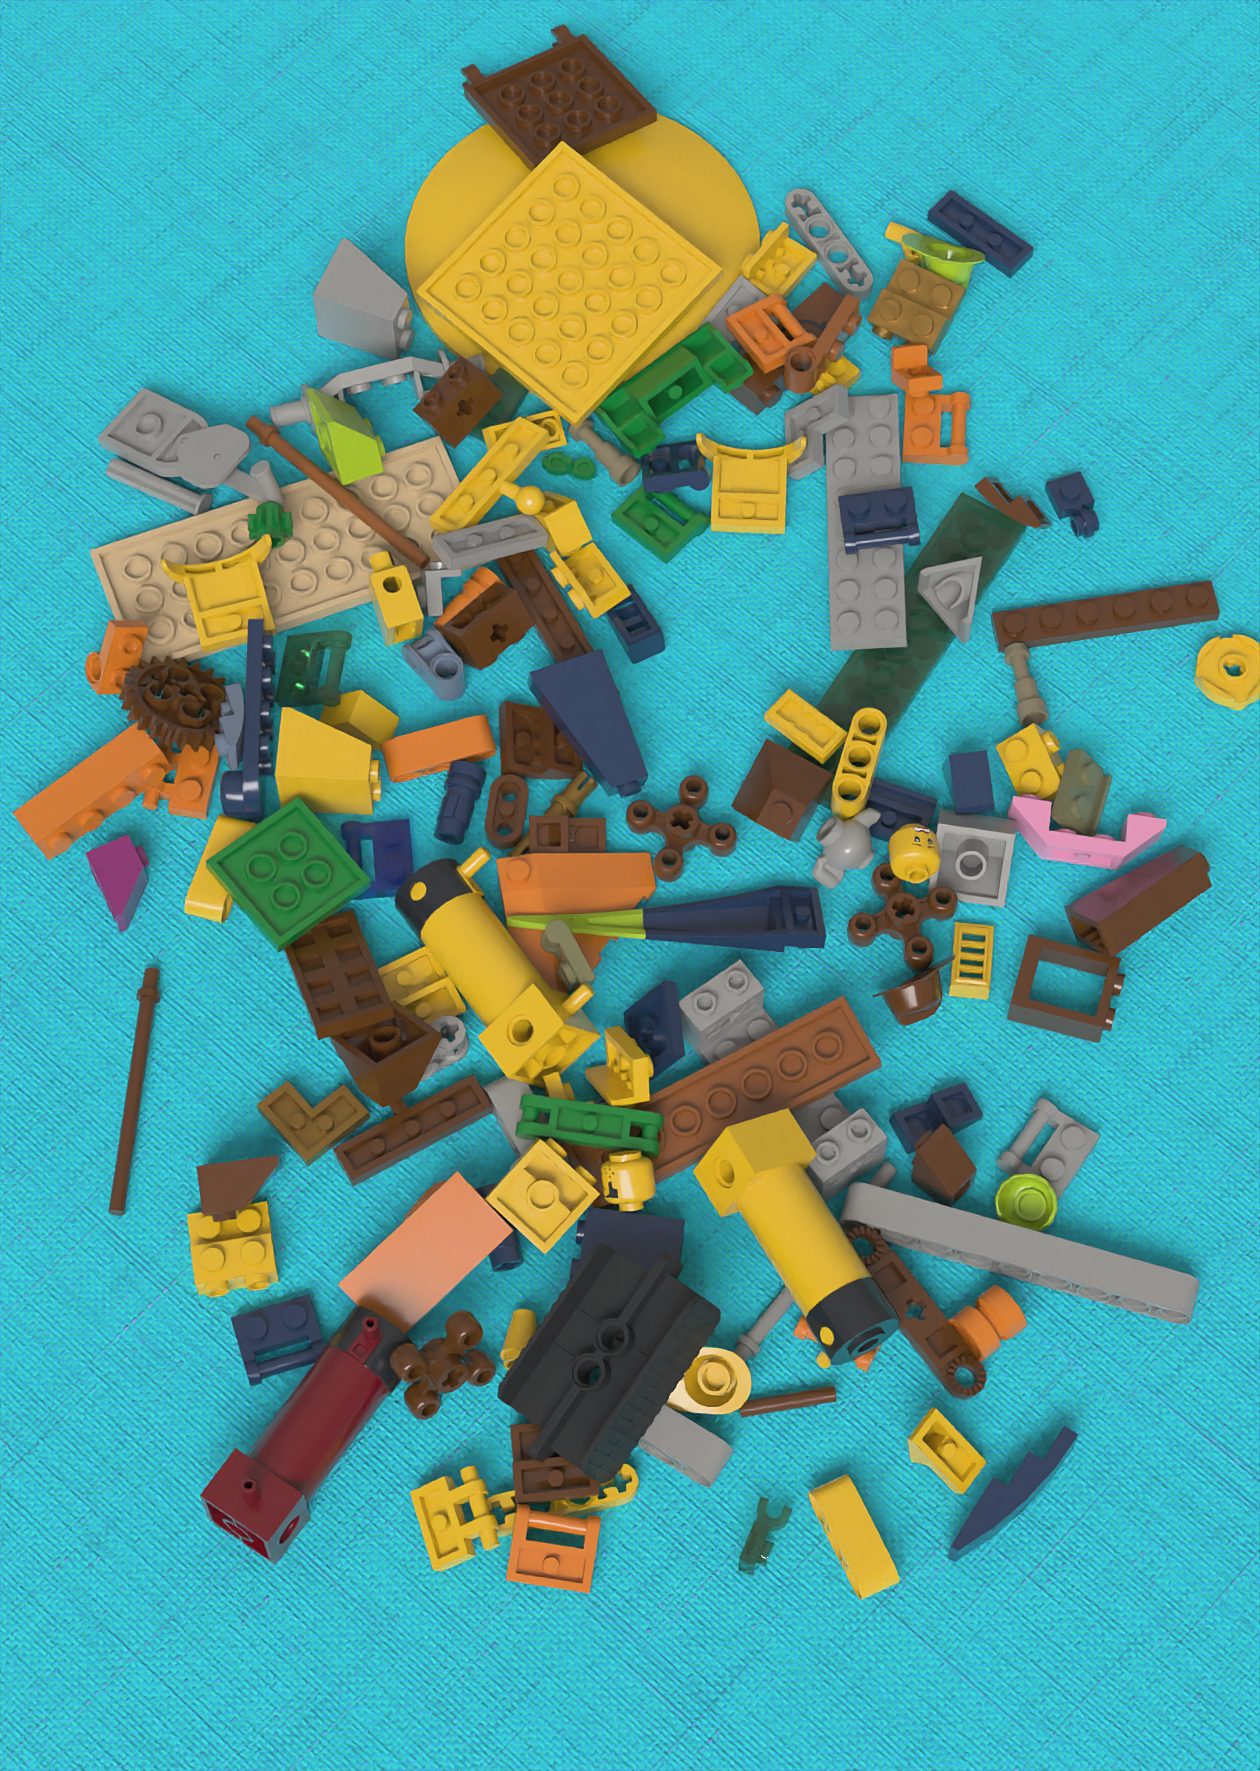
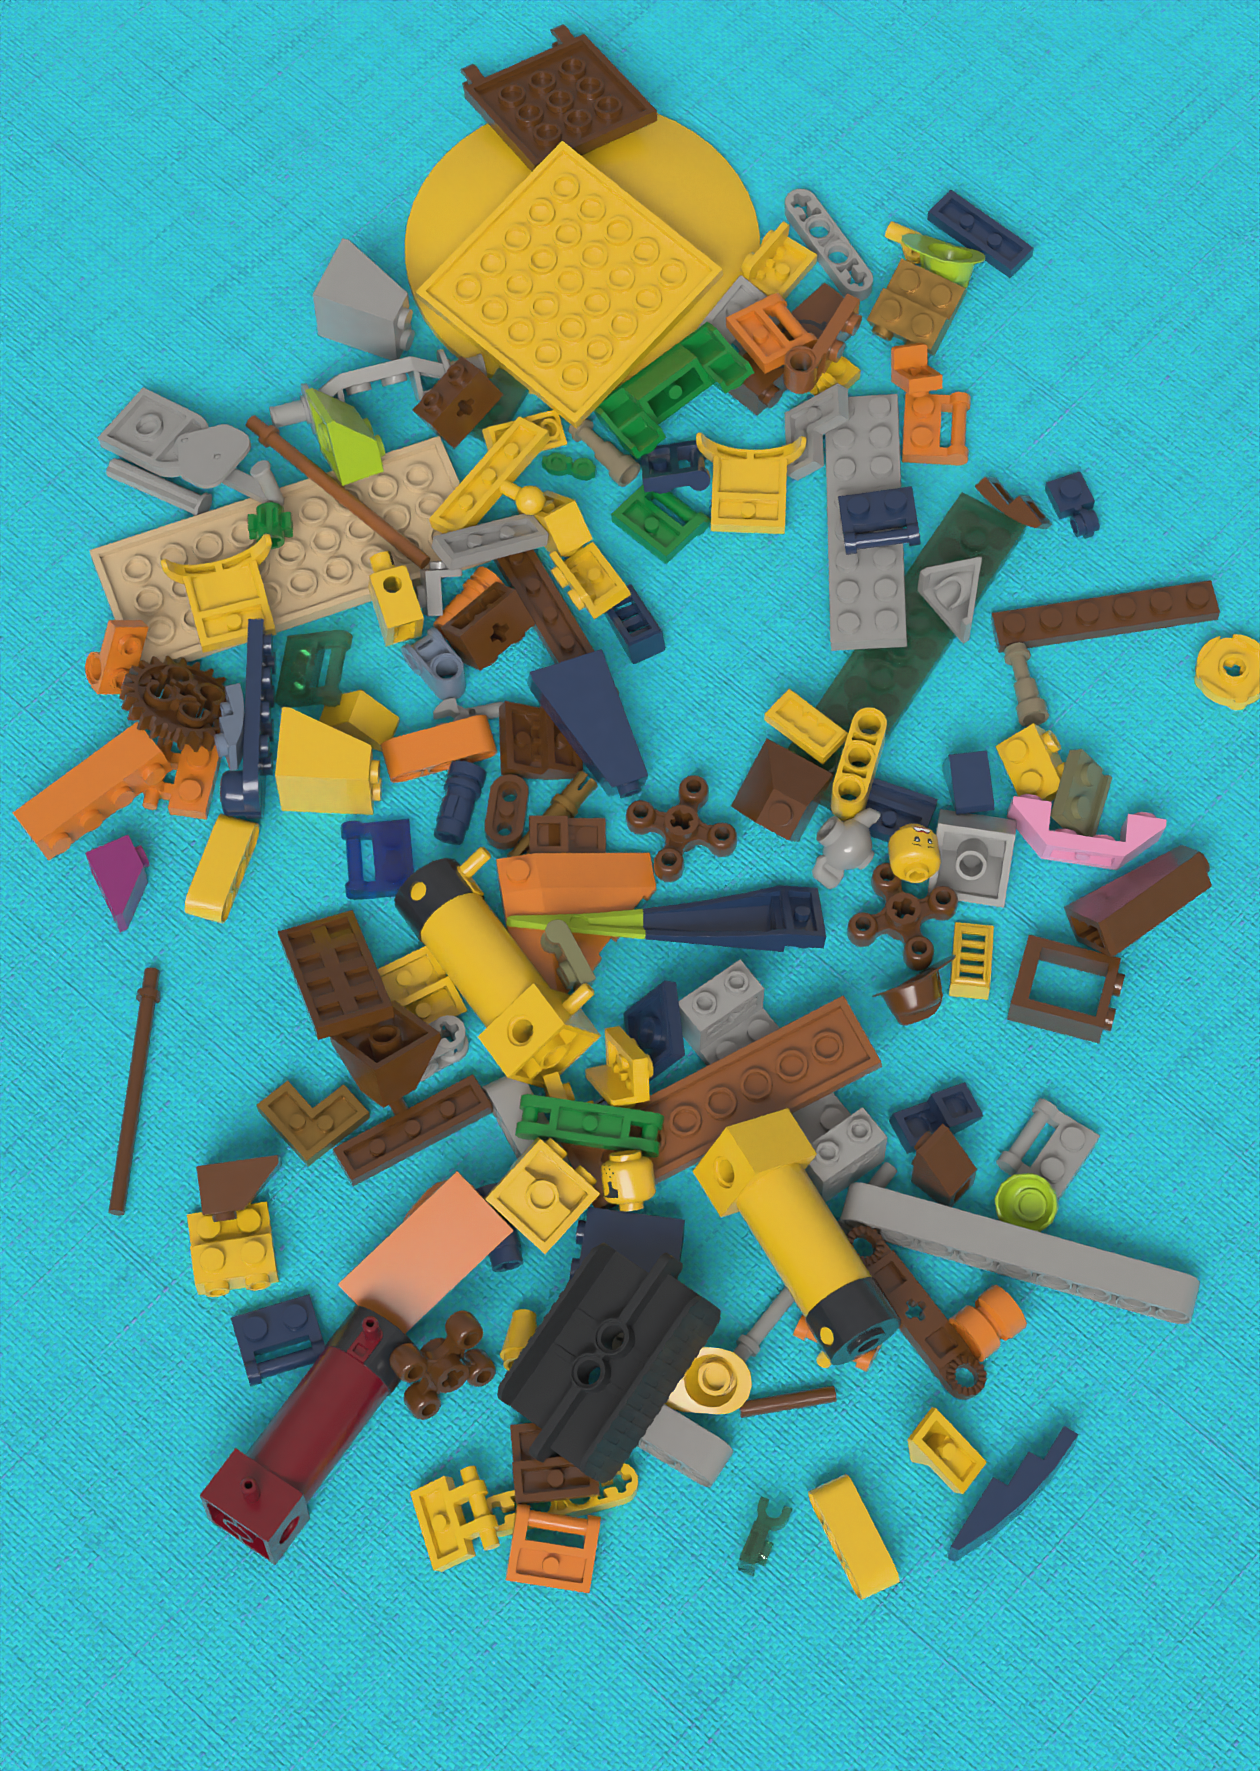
green plate [206,796,371,953] -> none
none -> light grey bar [433,698,503,726]

